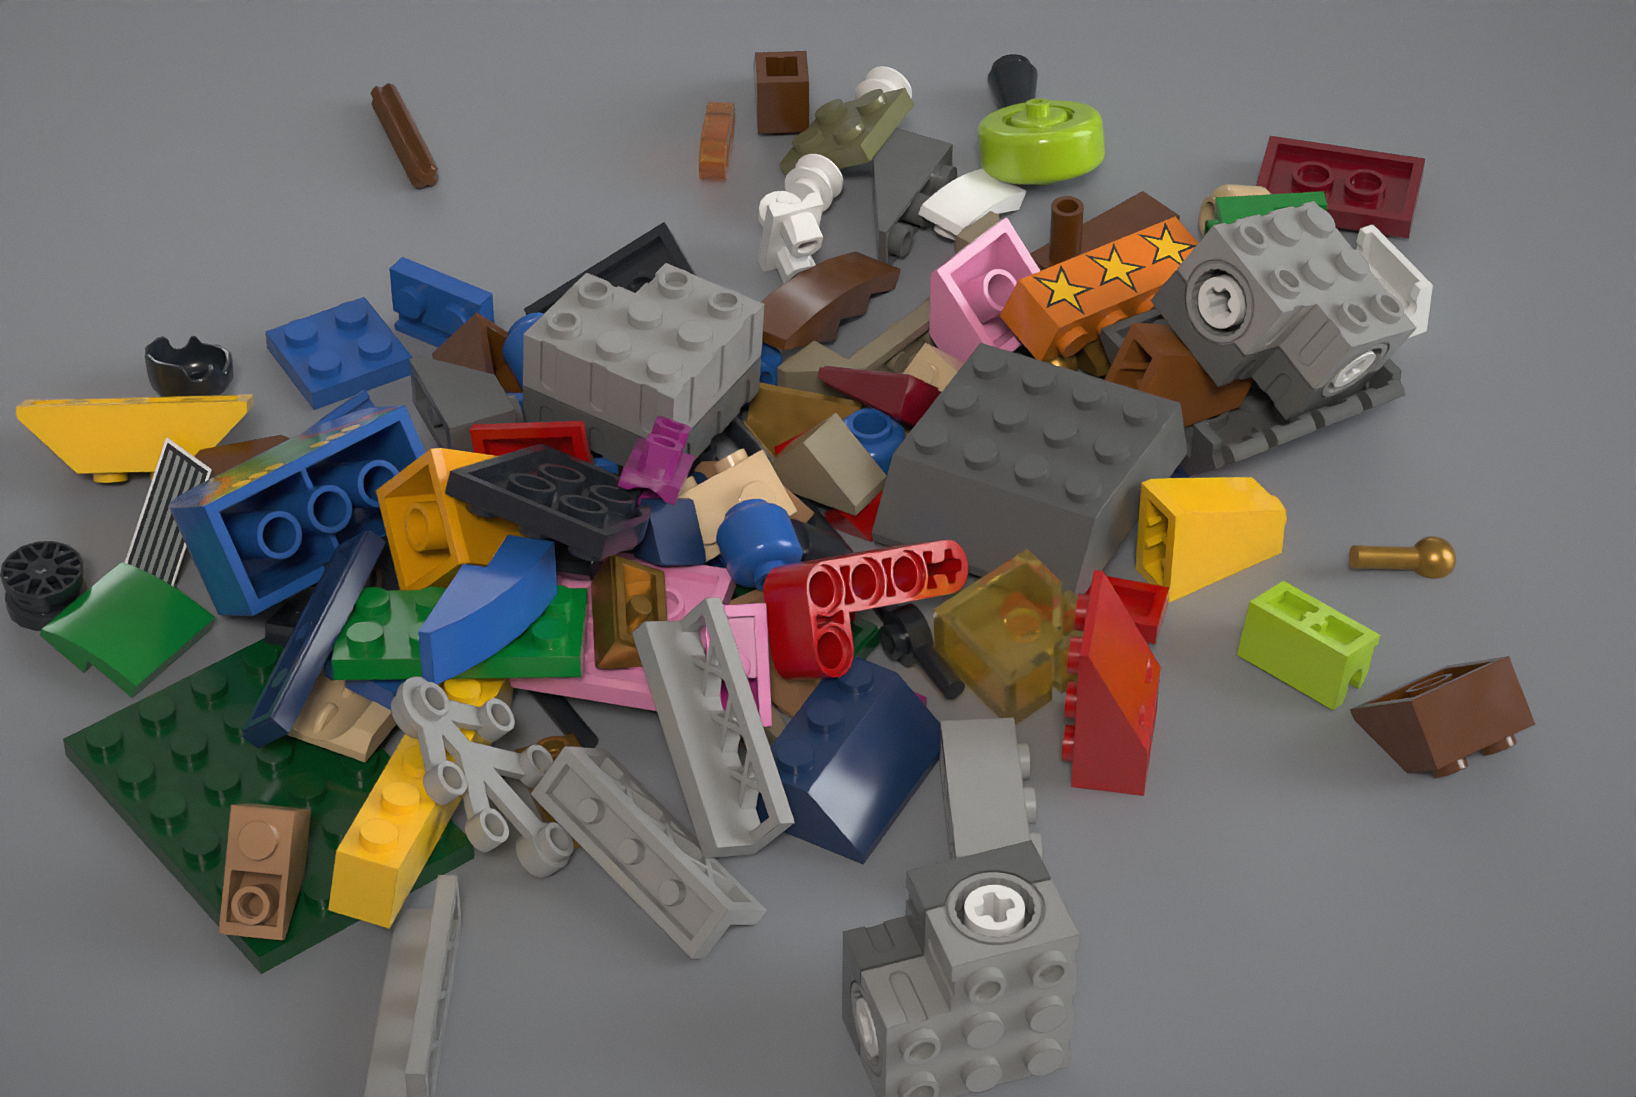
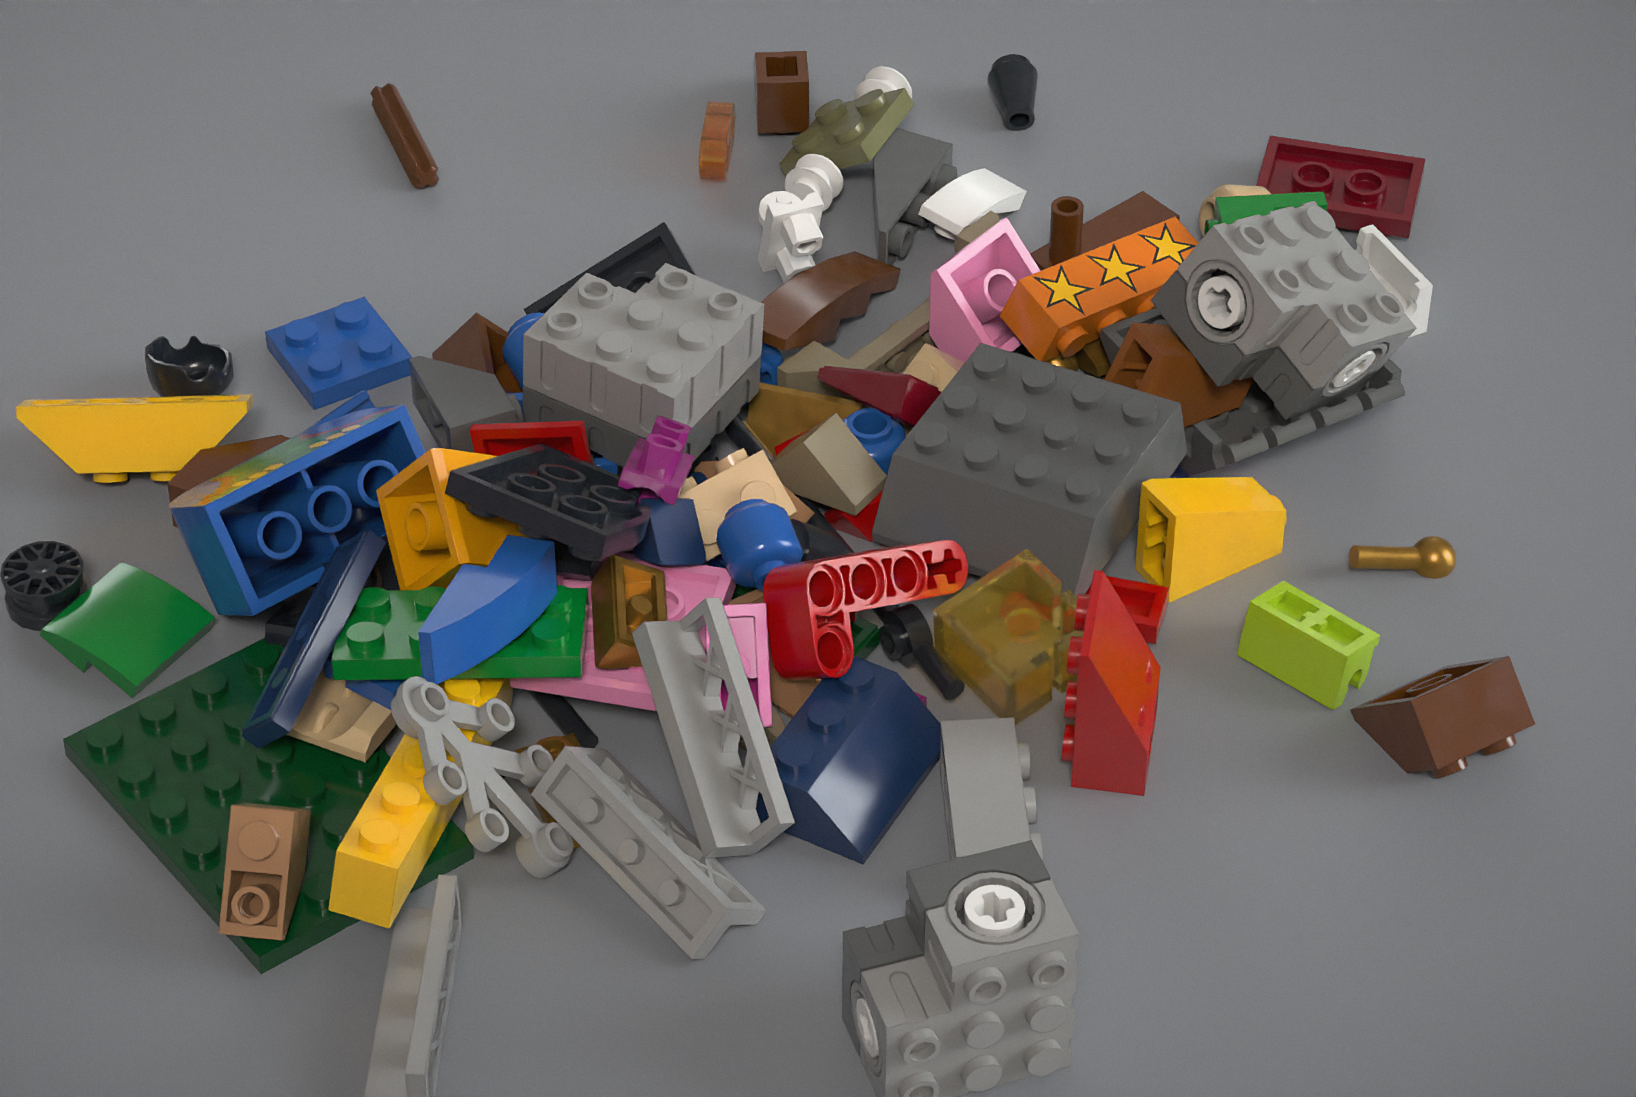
sticker [125,437,212,587] -> none
blue plate [389,257,494,348] -> none
lime wheel [977,98,1105,185] -> none

